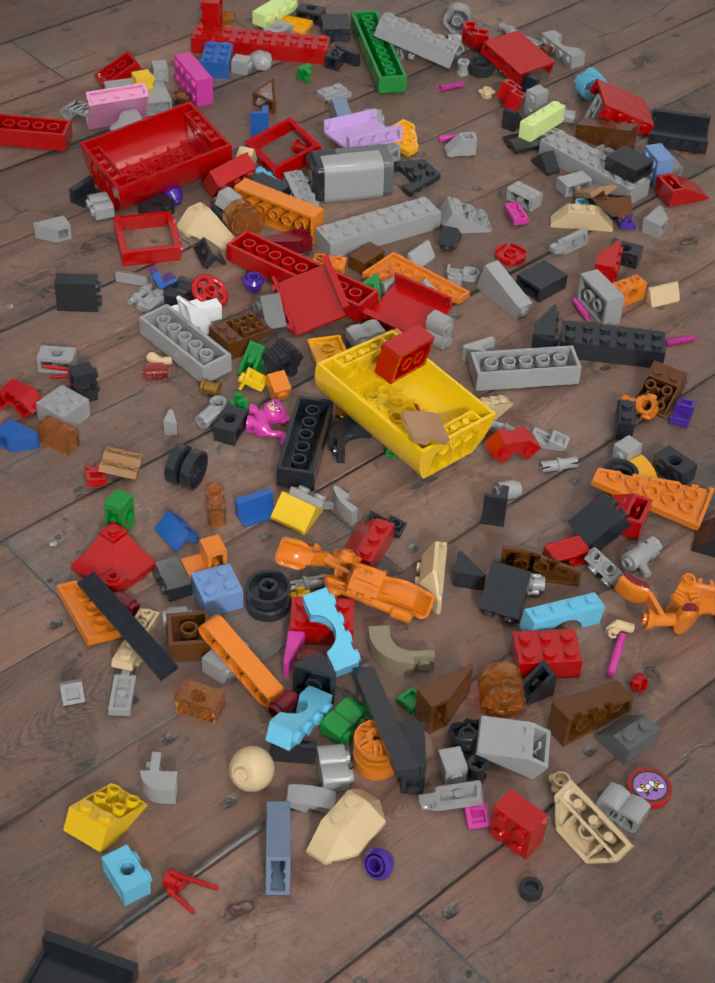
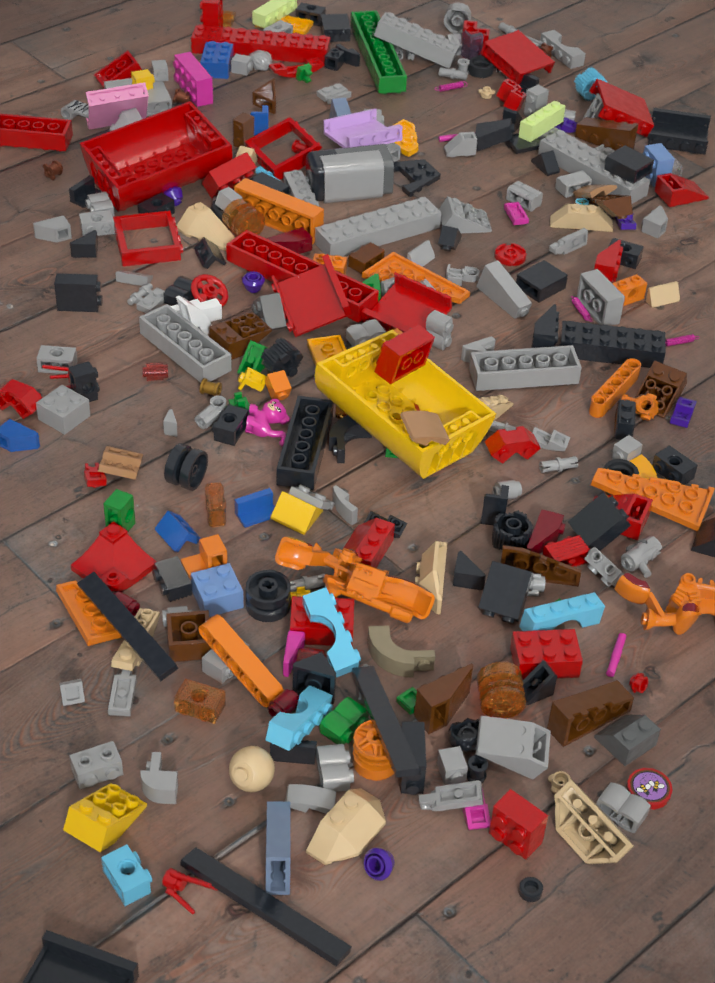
clear orange brick [37,416,80,456] -> none
tan arm [146,352,172,367] -> none
blue panel [148,265,178,289] -> none
tan arm [605,619,635,639] -> none
none -> copper brick [43,160,63,181]
none -> light grey brick [69,741,123,789]
none -> black slope [70,230,98,258]
none -> light grey brick [79,210,115,236]
none -> black tile [180,847,352,967]
none -> reddish brown brick [233,112,255,148]
none -> red slope [269,57,324,78]
none -> light grey pin [439,67,468,80]
none -> clear purple panel [461,31,484,60]
none -> black slope [475,118,516,151]
none -> black brick [492,510,533,550]
none -> dark red slope [527,509,566,554]
none -> dark purple slope [555,117,578,133]
none -> orange beam [589,358,641,418]

